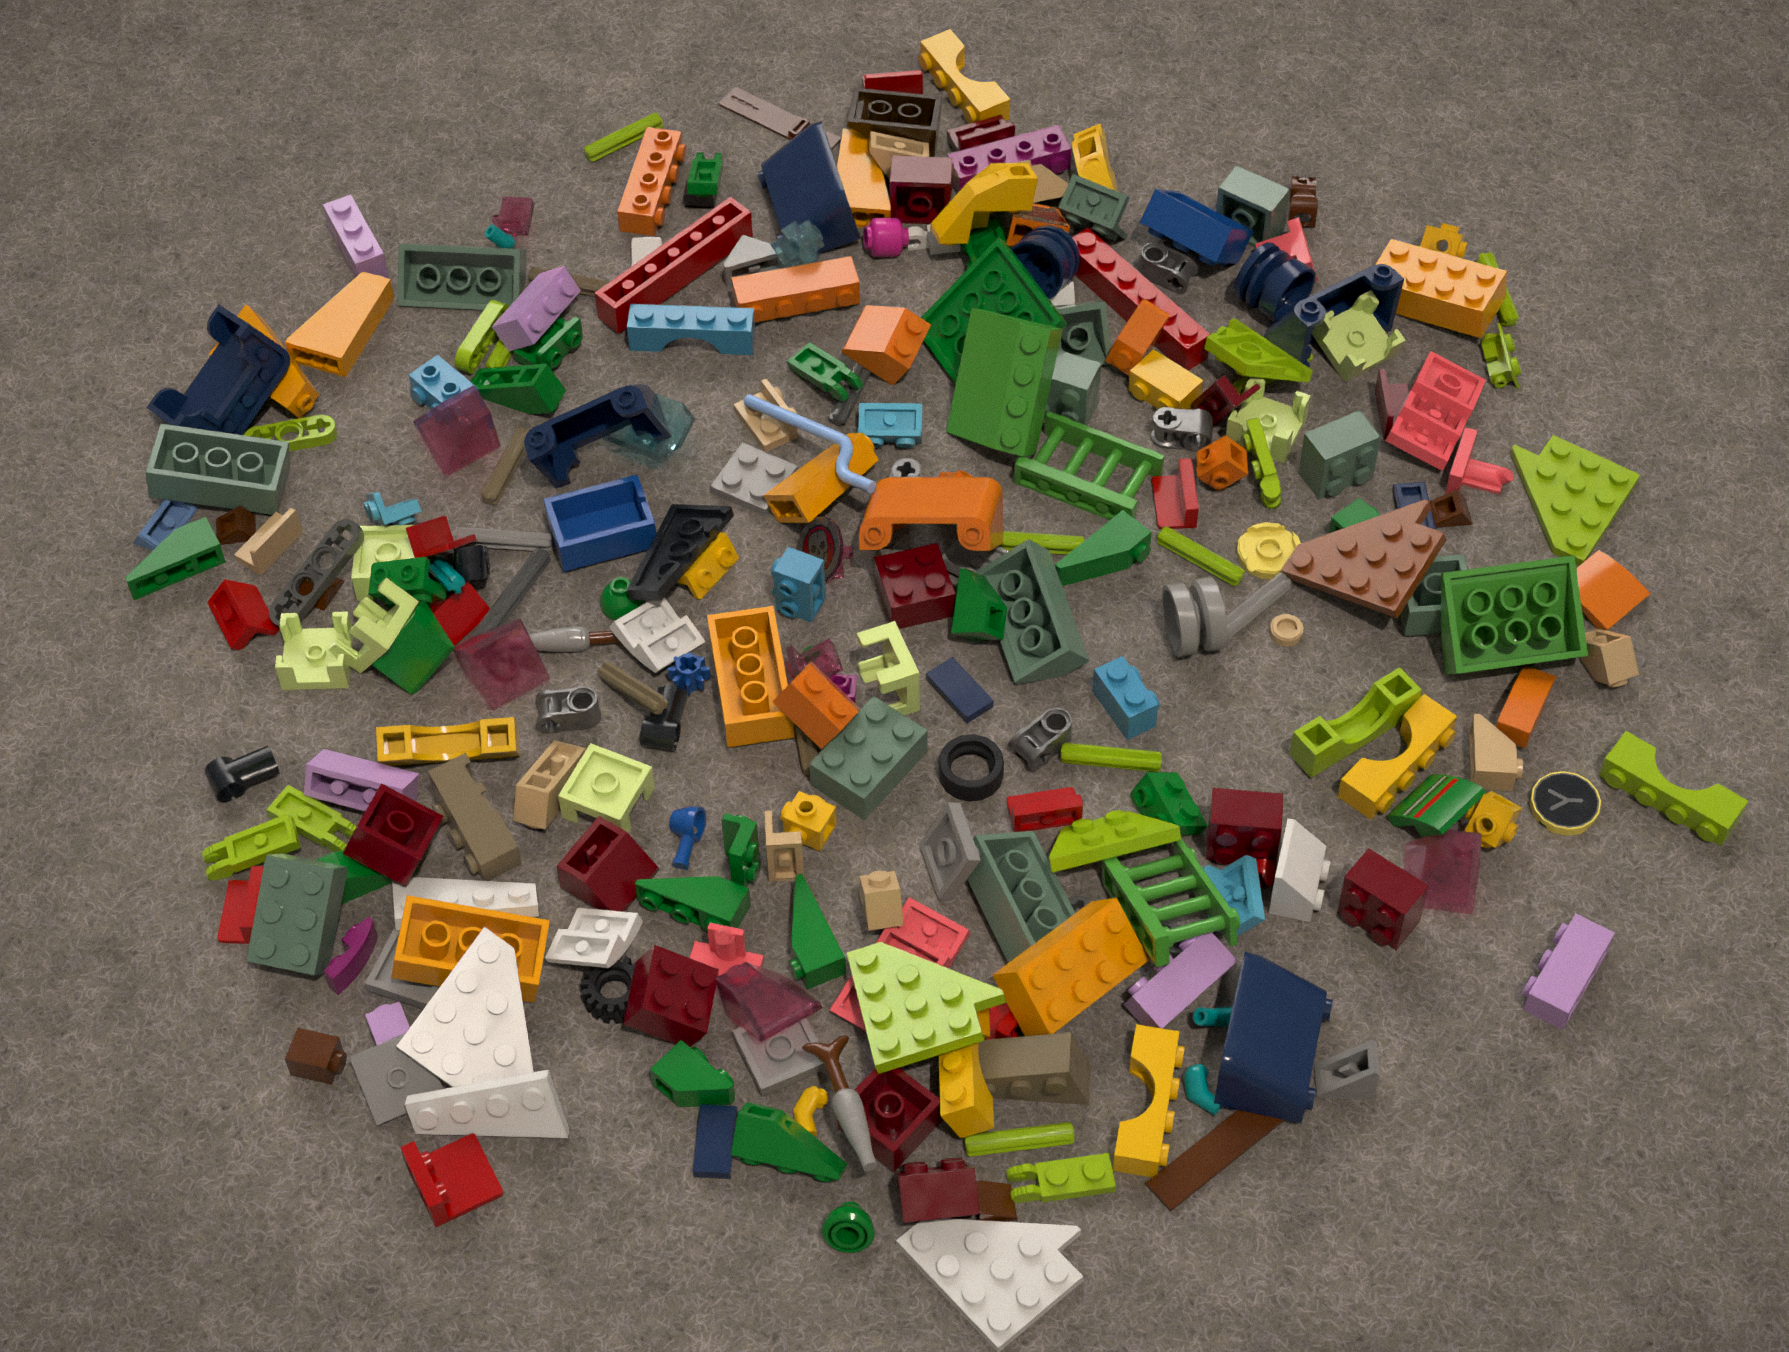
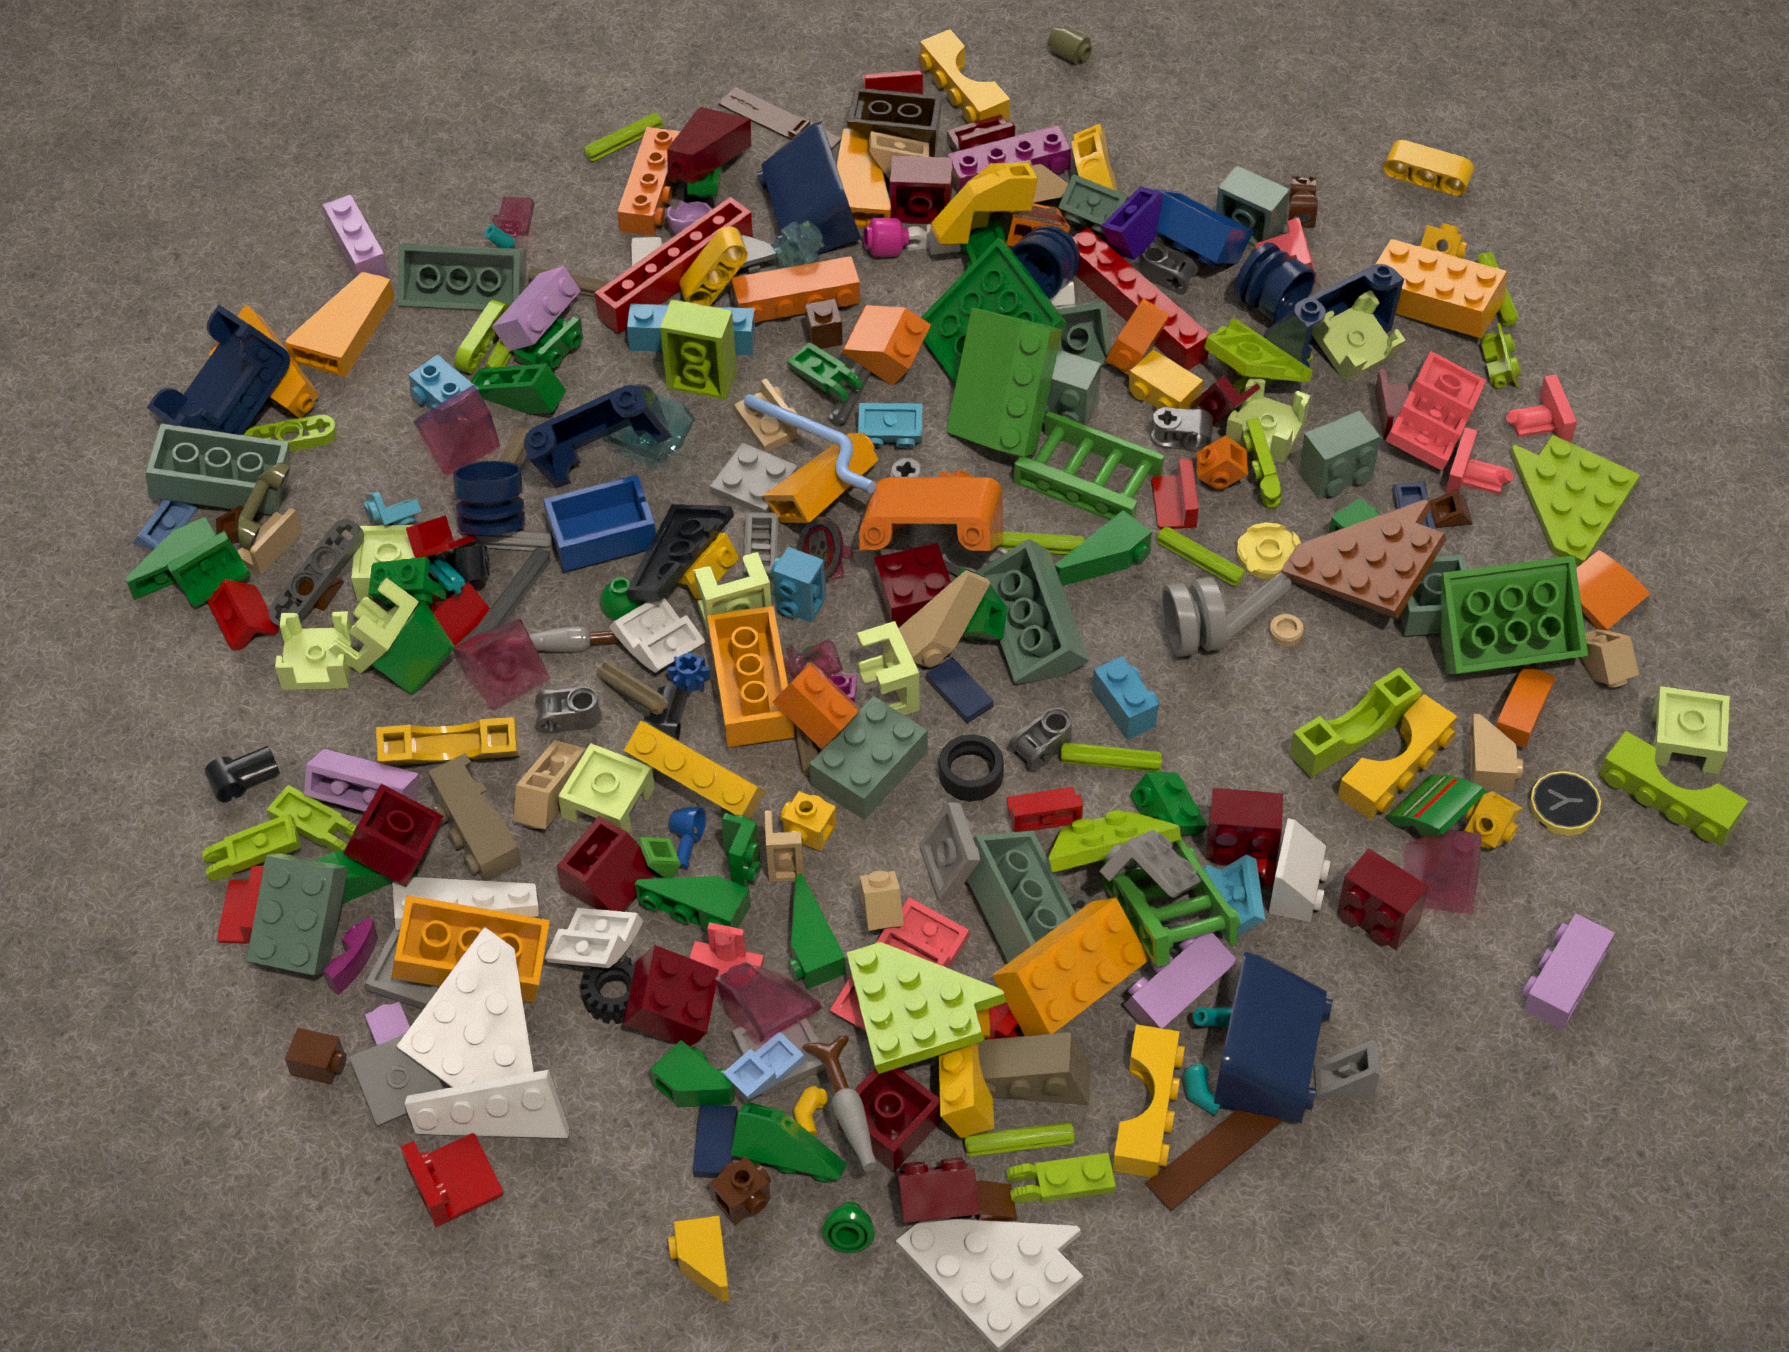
none -> green bracket [167,531,250,608]
none -> olive bar [238,462,290,548]
none -> dark blue wheel [453,461,525,536]
none -> yellow arch [624,720,766,819]
none -> bright green slope [638,837,681,878]
none -> lime brick [660,299,737,400]
none -> dark red slope [667,107,751,183]
none -> lavender hair [667,201,712,235]
none -> yellow slope [668,1216,730,1302]
none -> yellow beam [679,227,748,306]
none -> yellowish green panel [694,552,772,636]
none -> reddish brown brick [710,1156,771,1225]
none -> light blue slope [723,1031,806,1100]
none -> light grey slope [744,512,779,575]
none -> reddish brown brick [805,299,843,349]
none -> tan slope [898,570,990,668]
none -> olive brick [1048,26,1092,64]
none -> light grey bracket [1100,830,1201,898]
none -> dark purple slope [1101,186,1163,260]
none -> yellow beam [1383,140,1475,196]
none -> coral piece [1506,374,1577,442]
none -> yellowish green panel [1652,686,1730,774]

